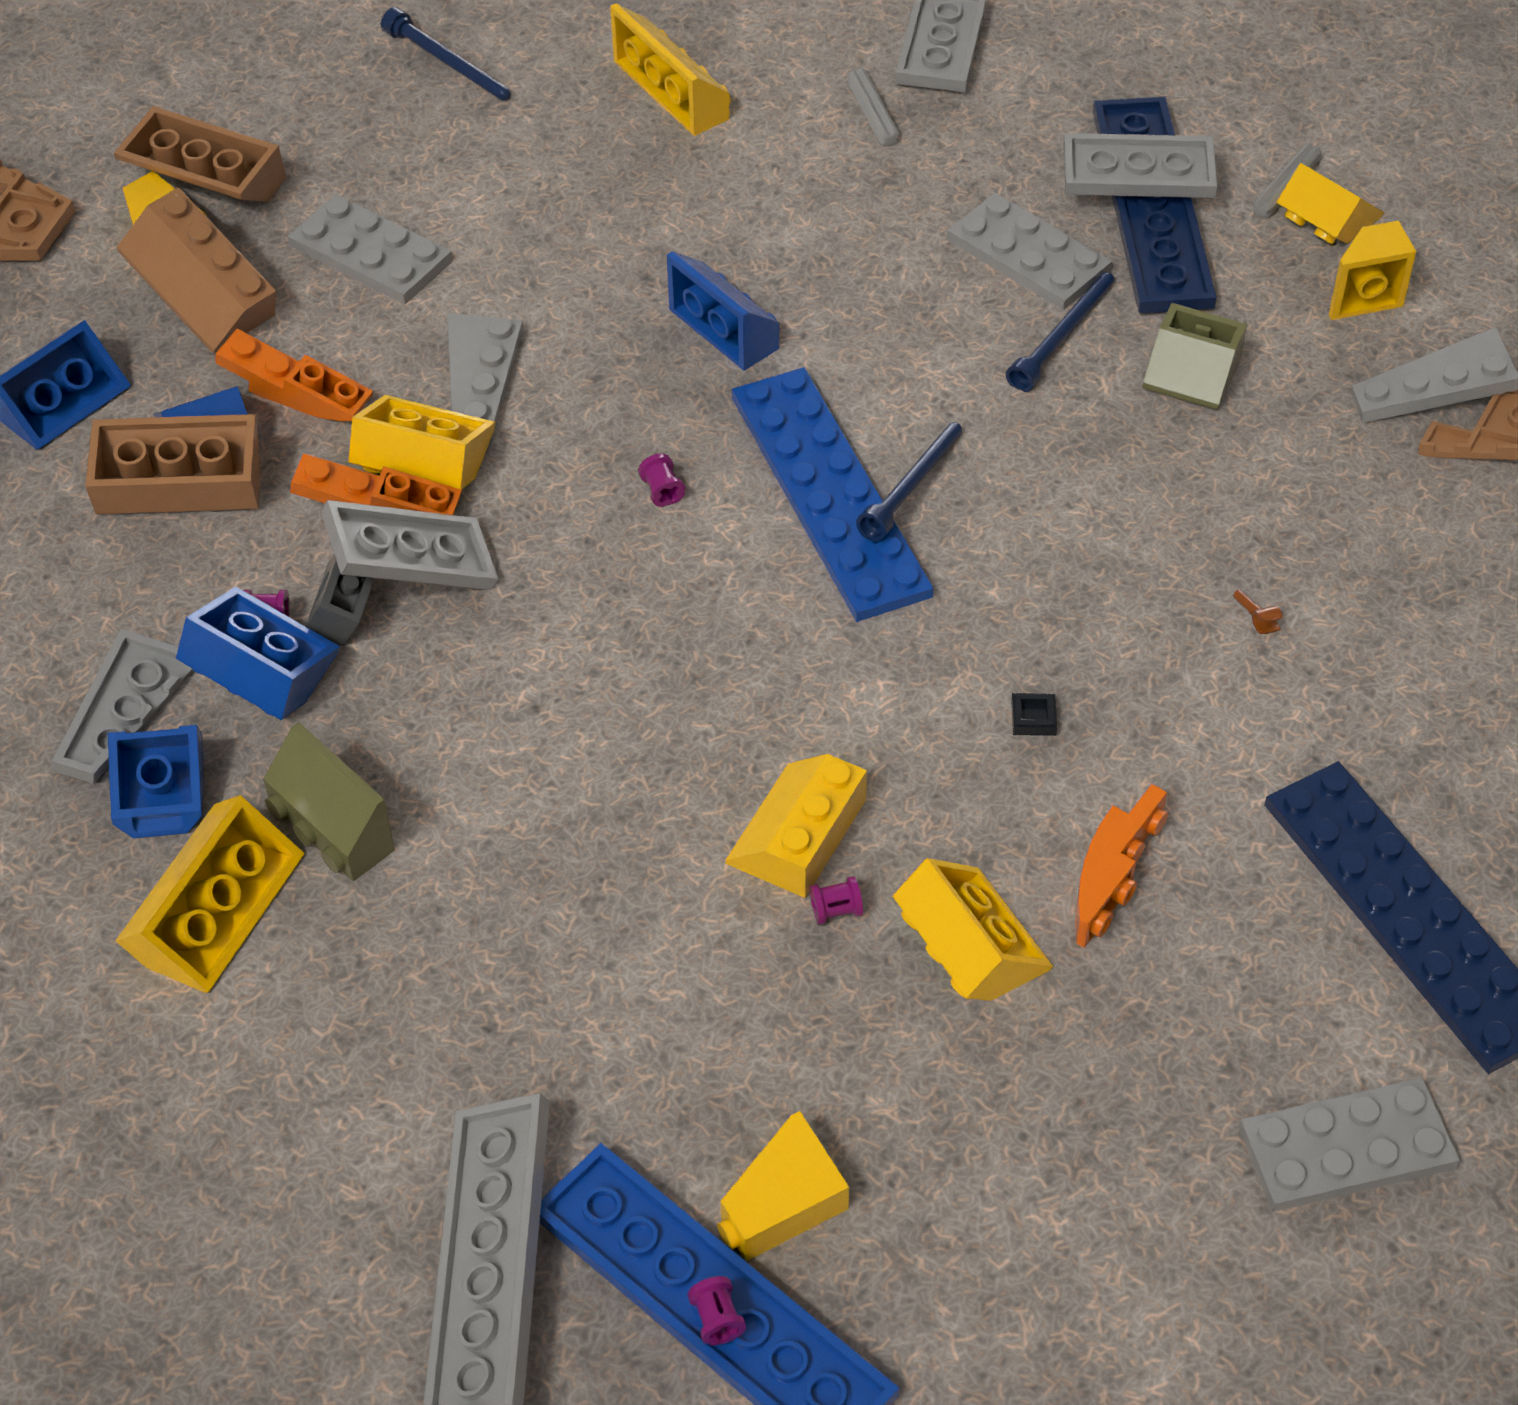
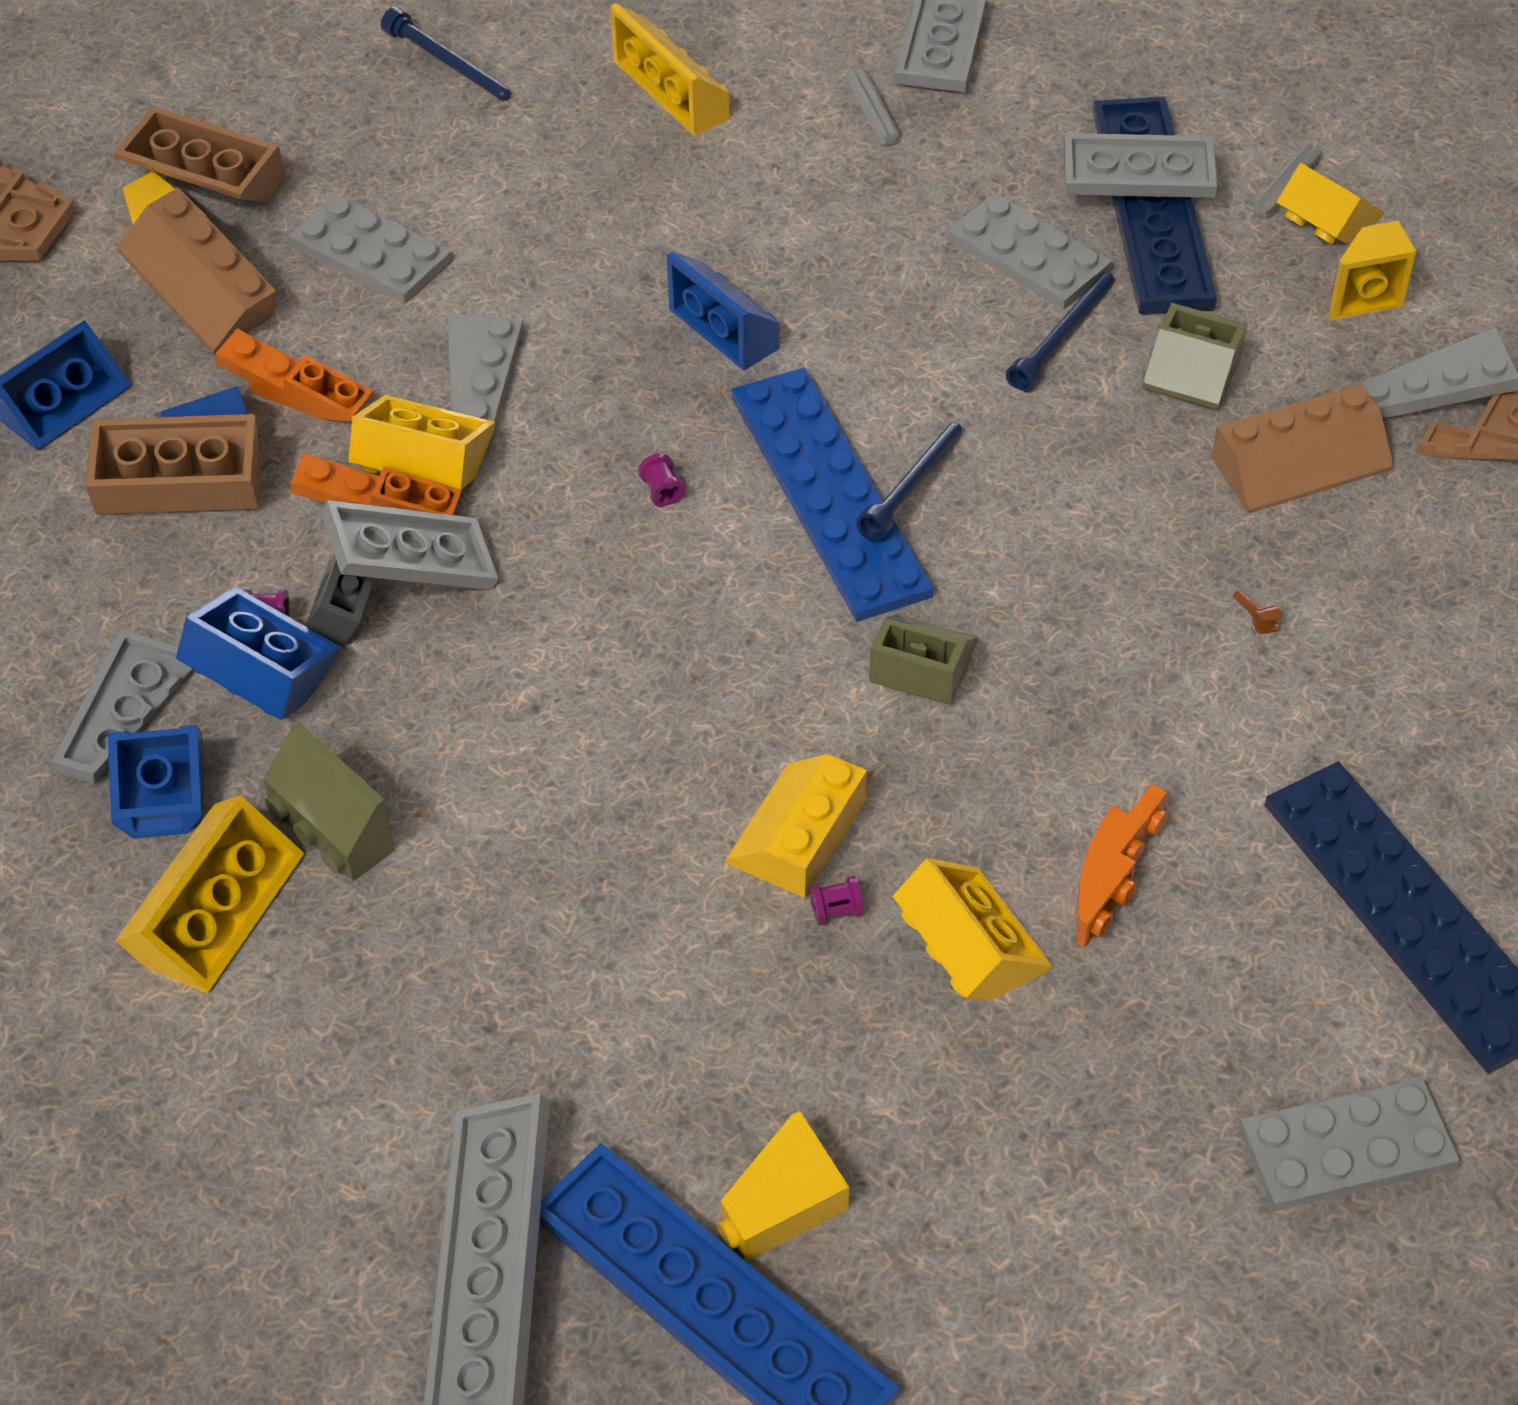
magenta bush [687,1276,746,1345] -> none
black tile [1011,693,1057,736] -> none
none -> olive slope [869,614,978,705]
none -> medium nougat slope [1211,384,1393,514]

